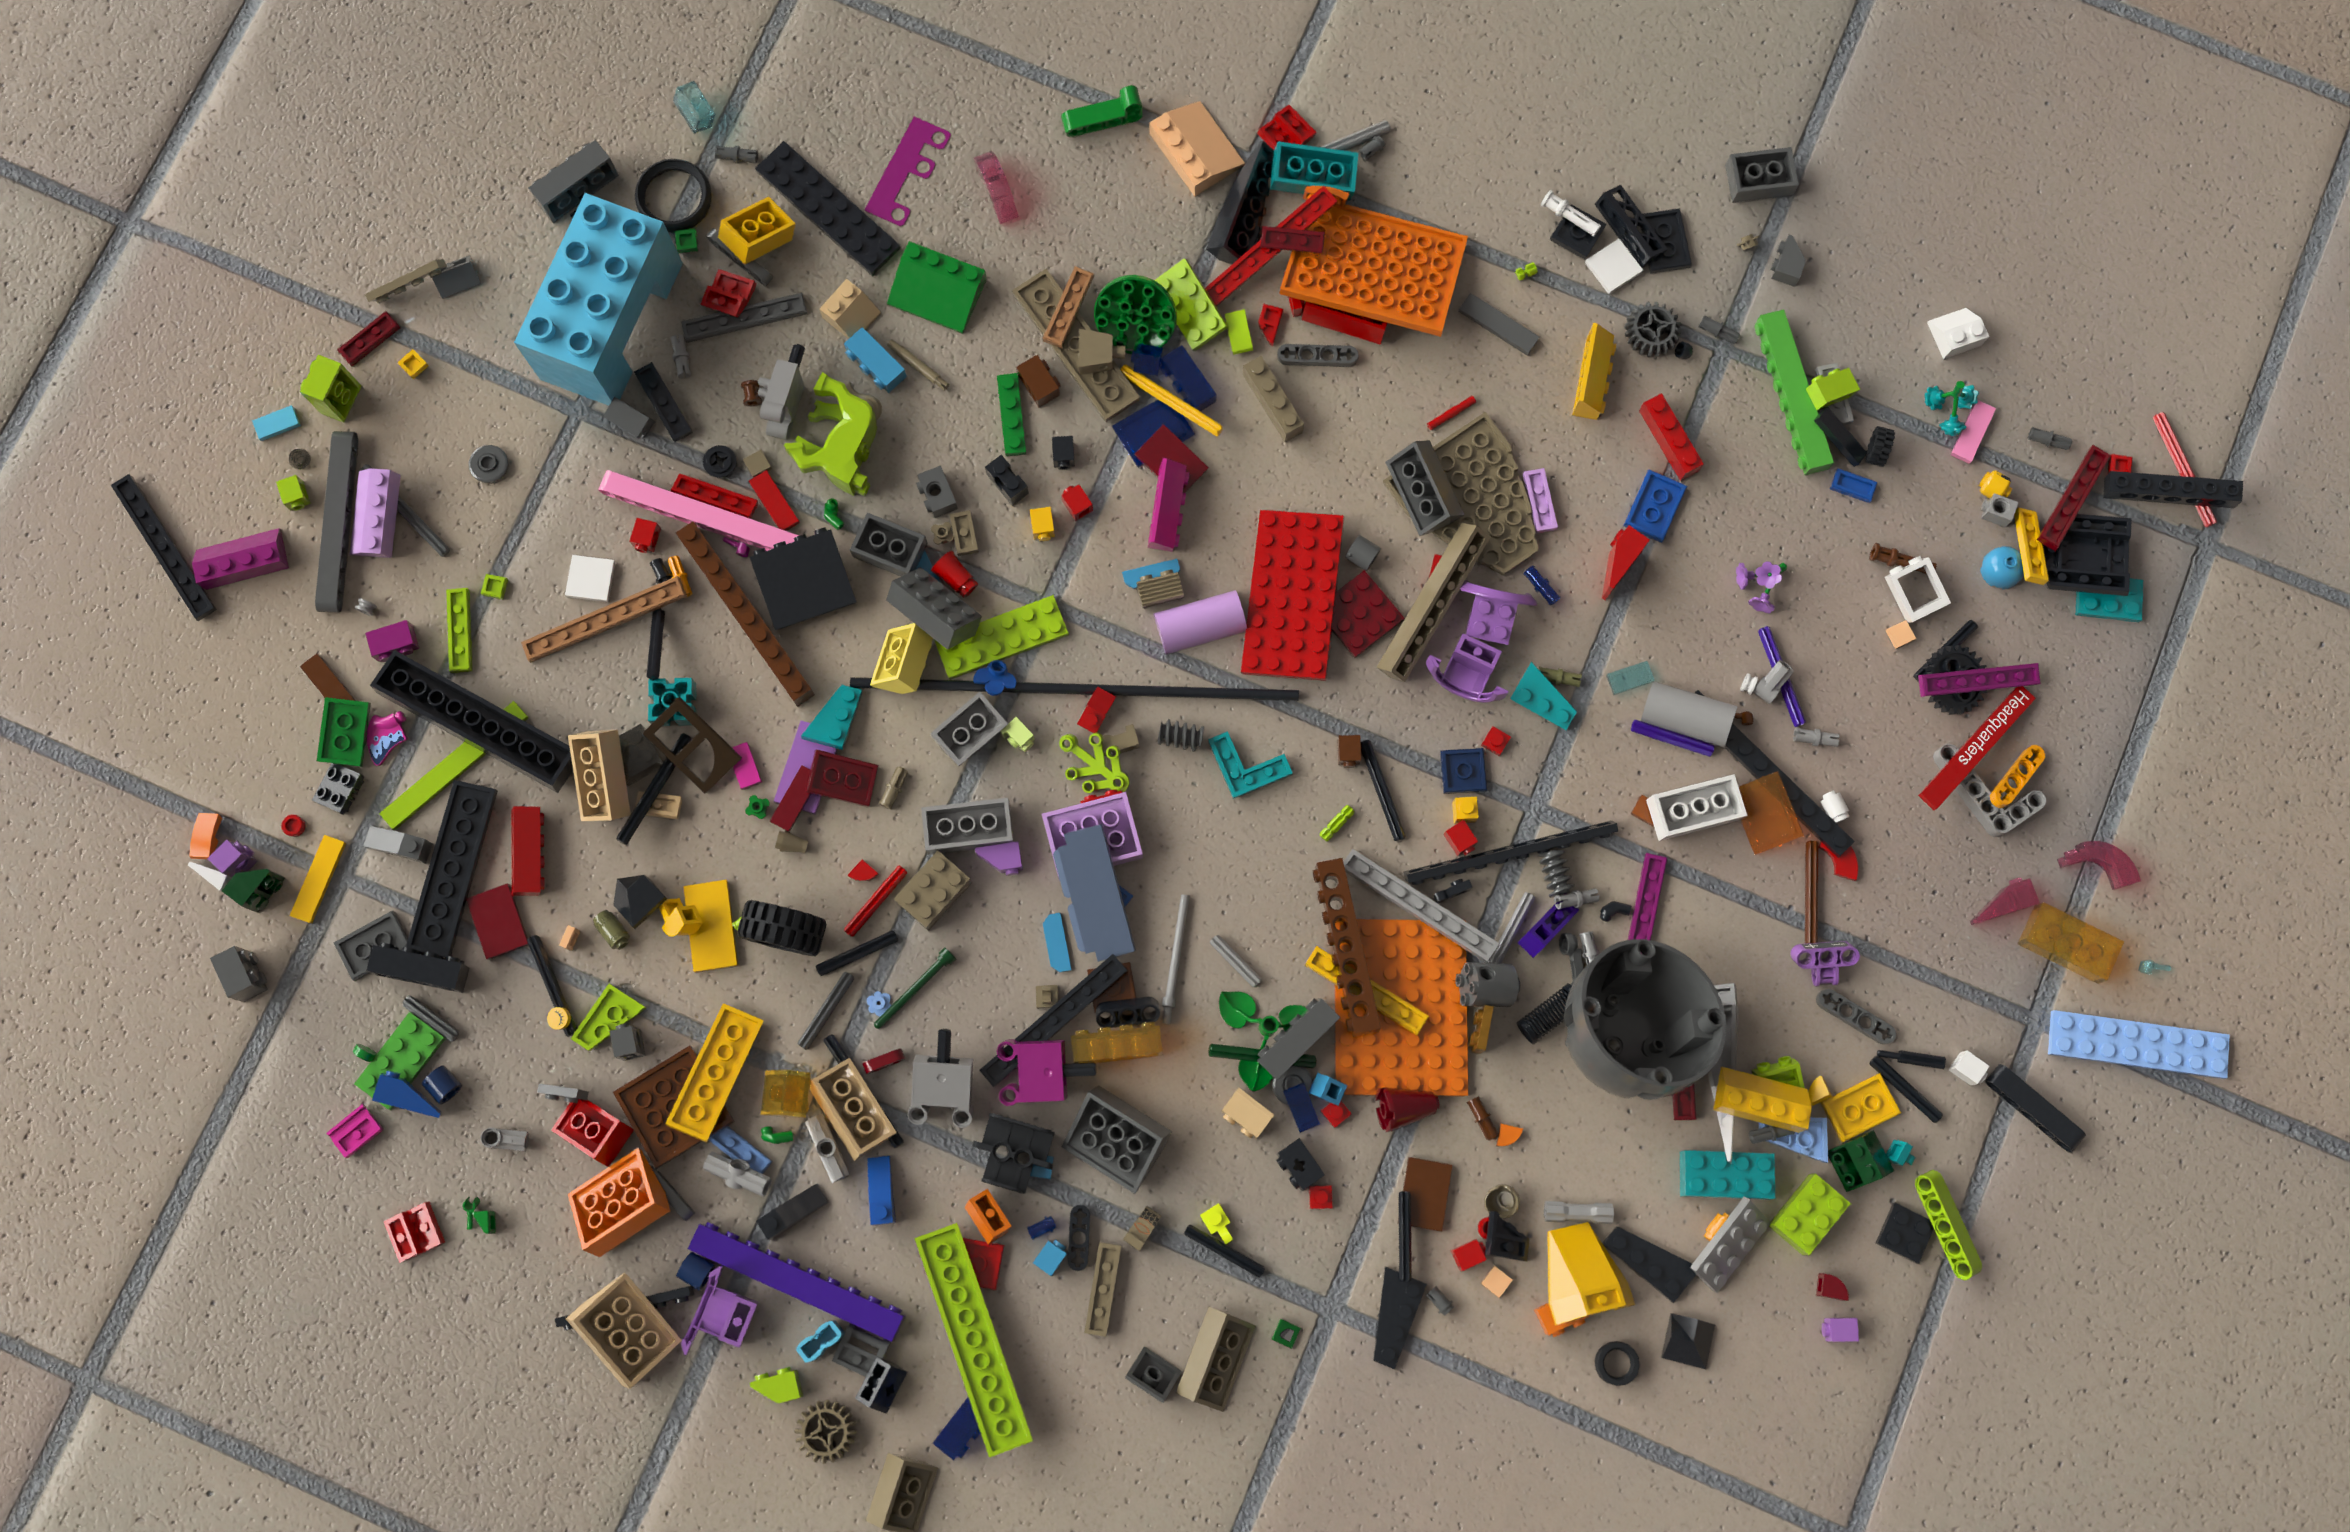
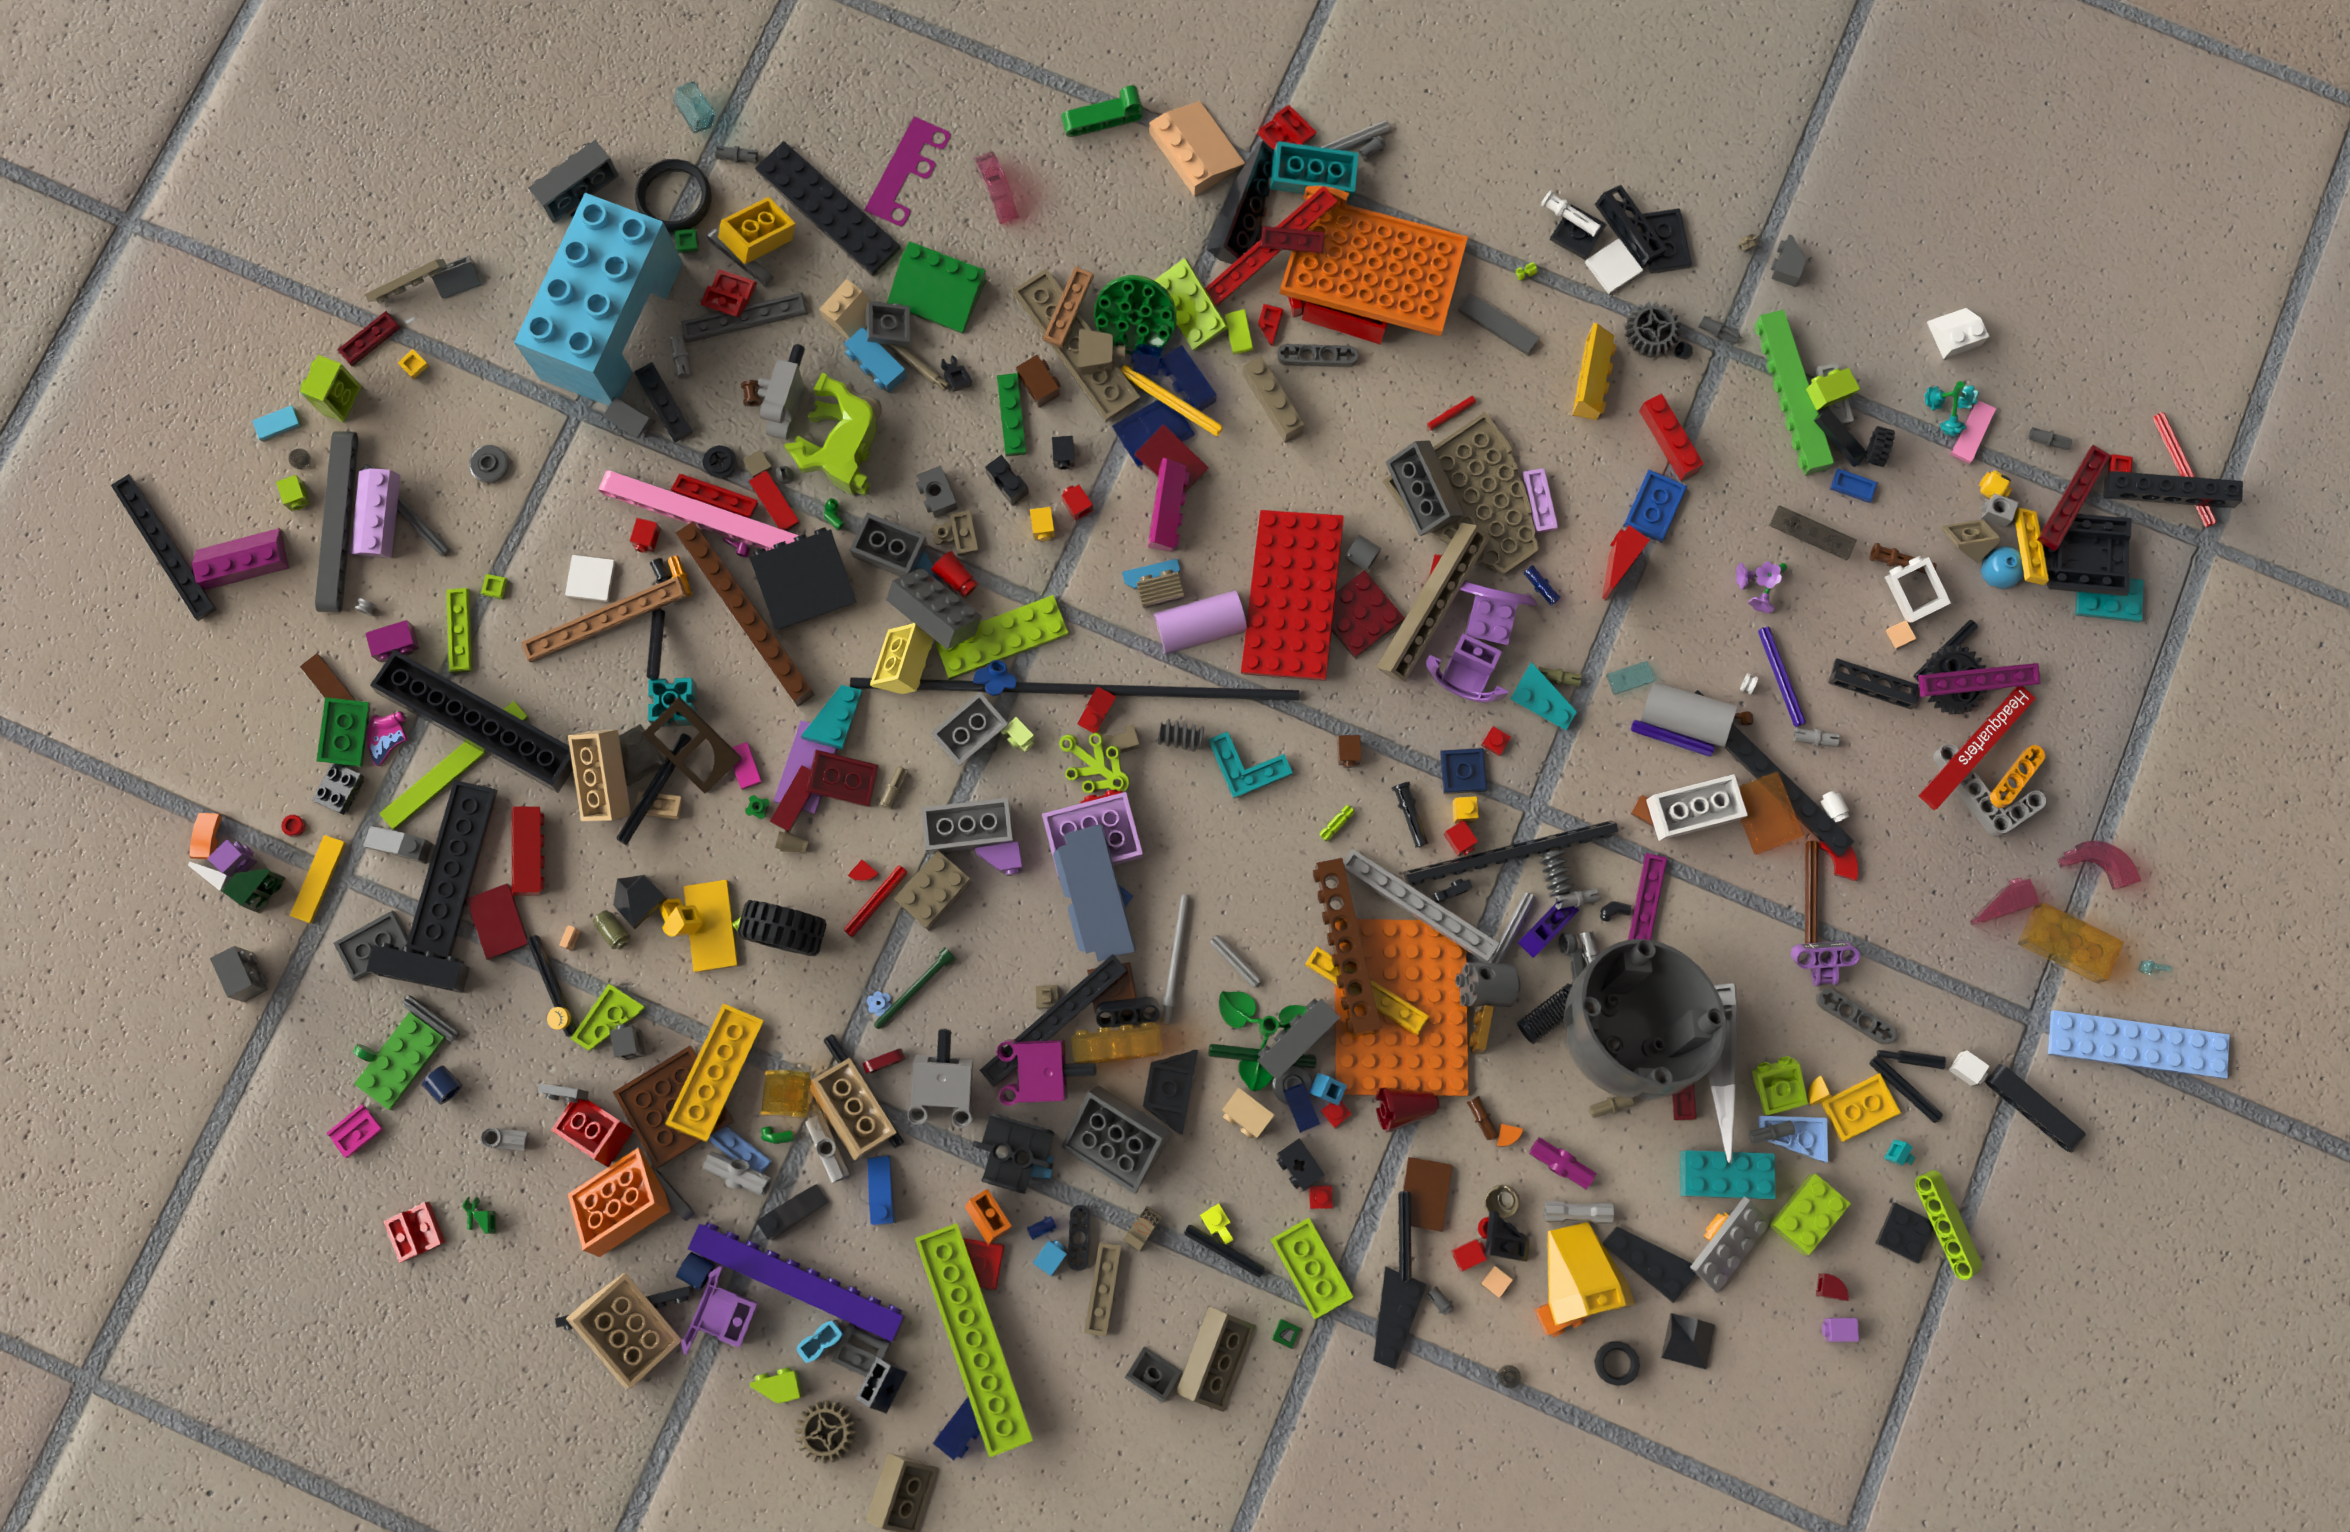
blue slope [372,1070,442,1118] -> none
dark grey axle [798,972,854,1050] -> none
black axle [816,930,898,976] -> none
dark azure piece [1043,913,1072,973] -> none
black axle [1361,740,1406,841] -> none
yellow slope [1713,1067,1812,1133] -> none
dark grey brick [1725,147,1799,203] -> none
light grey piece [1753,659,1794,704] -> none
dark green slope [1828,1130,1894,1192] -> none
none -> dark grey hinge [776,466,794,484]
none -> dark grey plate [865,301,910,346]
none -> black plate [941,356,972,392]
none -> black wing [1143,1050,1198,1135]
none -> lime plate [1270,1217,1353,1320]
none -> black pin [1392,782,1429,848]
none -> clear smoke plate [1498,1365,1521,1388]
none -> magenta piece [1529,1137,1597,1190]
none -> dark tan axle [1589,1096,1634,1118]
none -> clear smoke hinge [1769,505,1857,560]
none -> black fence [1828,658,1919,709]
none -> dark tan slope [1942,519,2000,564]

